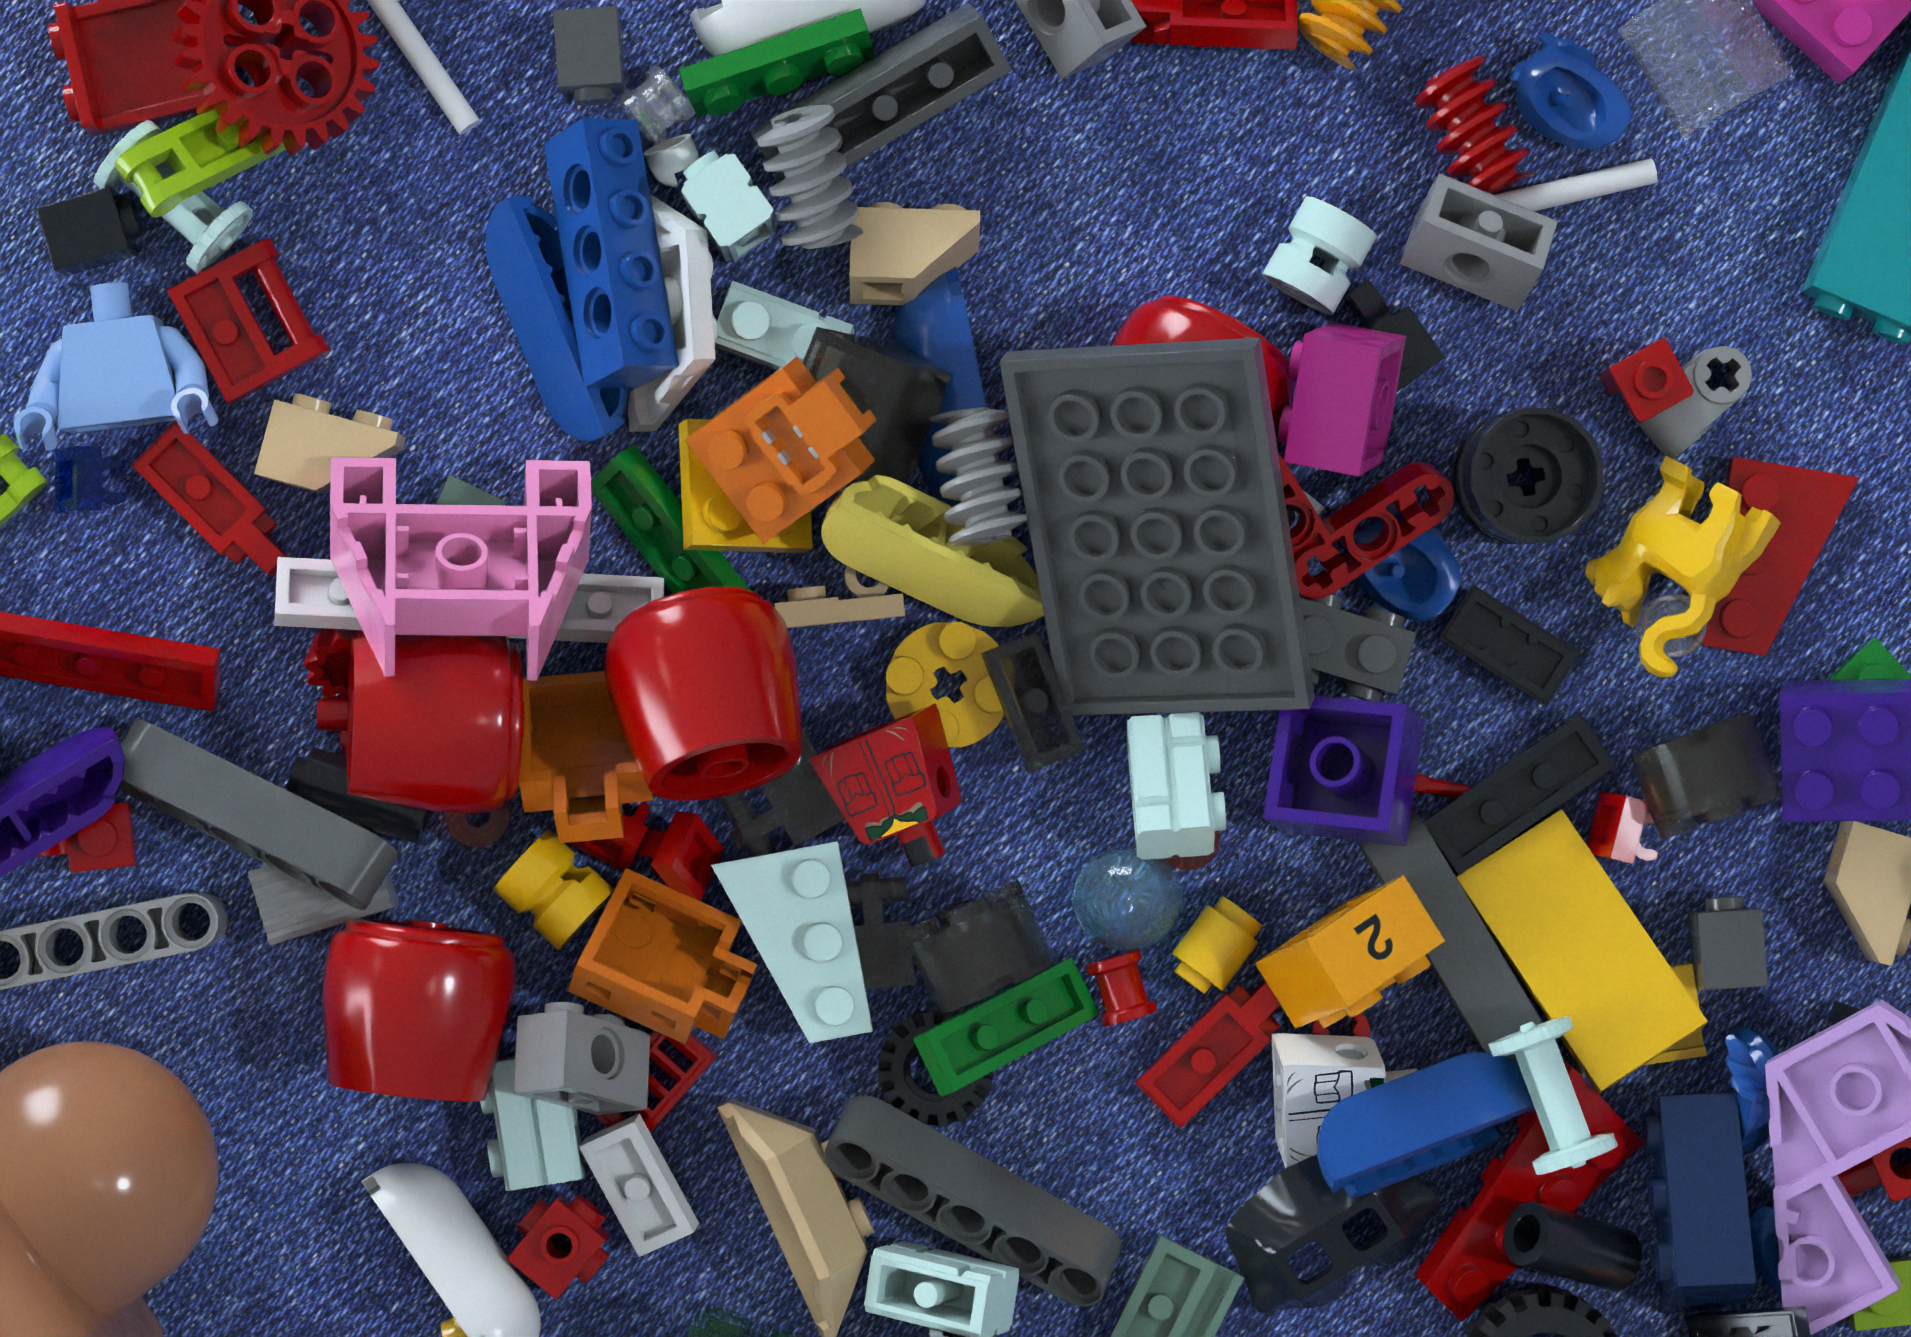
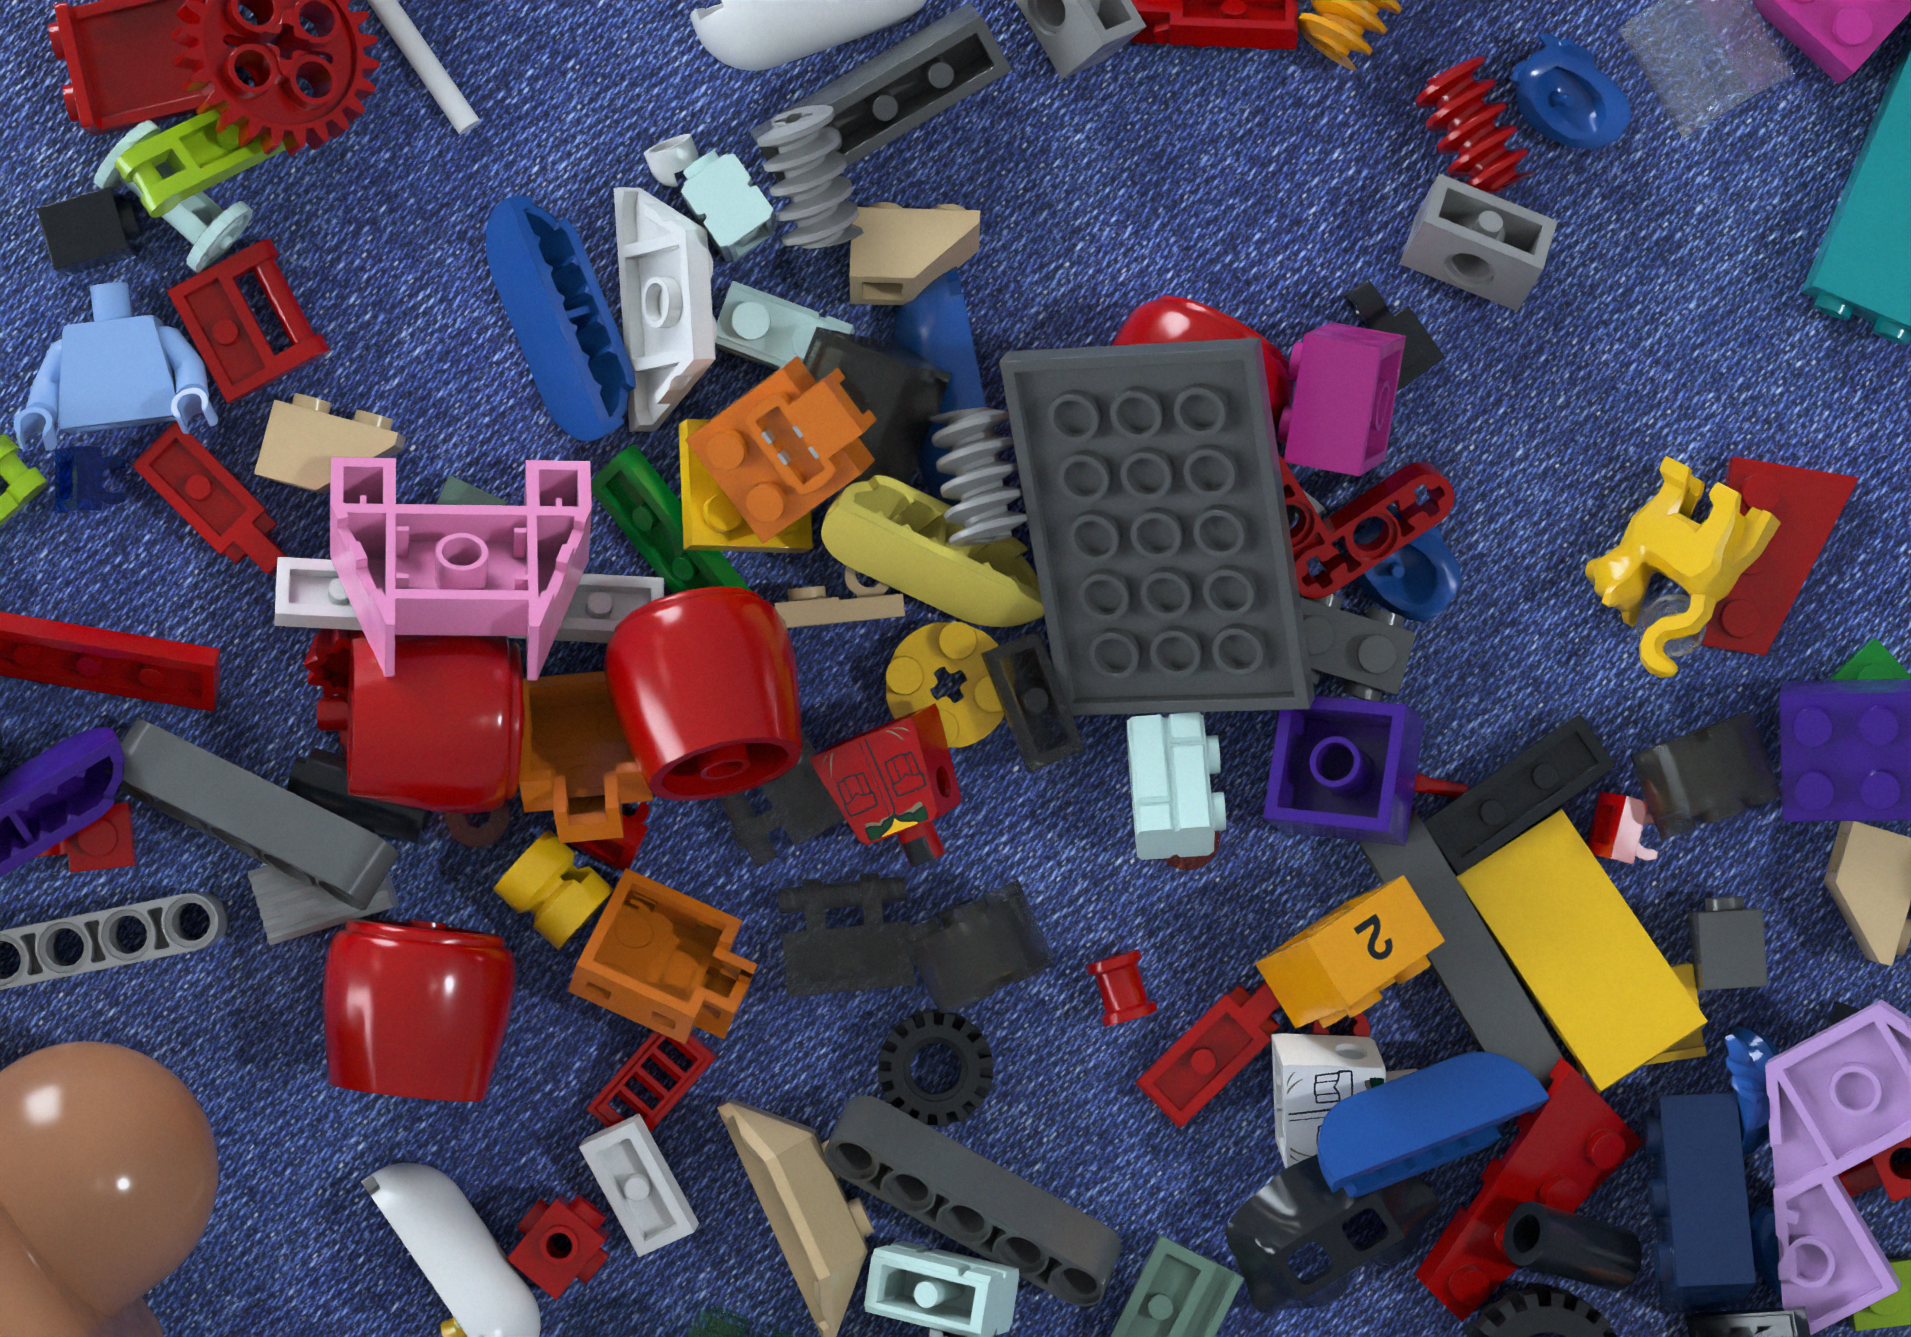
light aqua brick [480,1056,586,1191] -> none
light grey brick [514,1002,650,1115] -> none
blue brick [544,118,679,388] -> none
dark grey brick [553,6,627,106] -> none
clear wheel [616,64,695,146] -> none
red tile [638,811,724,901] -> none
green plate [678,8,875,118] -> none
light aqua wing [711,841,873,1043] -> none
green plate [913,957,1099,1097] -> none
clear light blue hair [1071,849,1183,951] -> none
yellow brick [1171,896,1263,994] -> none
light aqua wheel [1261,196,1377,315] -> none
black plate [1436,584,1581,707] -> none
black wheel [1450,408,1603,544] -> none
light aqua hose [1488,1015,1618,1175] -> none
white bar [1494,158,1657,211] -> none
red bracket [1598,337,1694,423] -> none
light grey piece [1627,346,1752,459] -> none

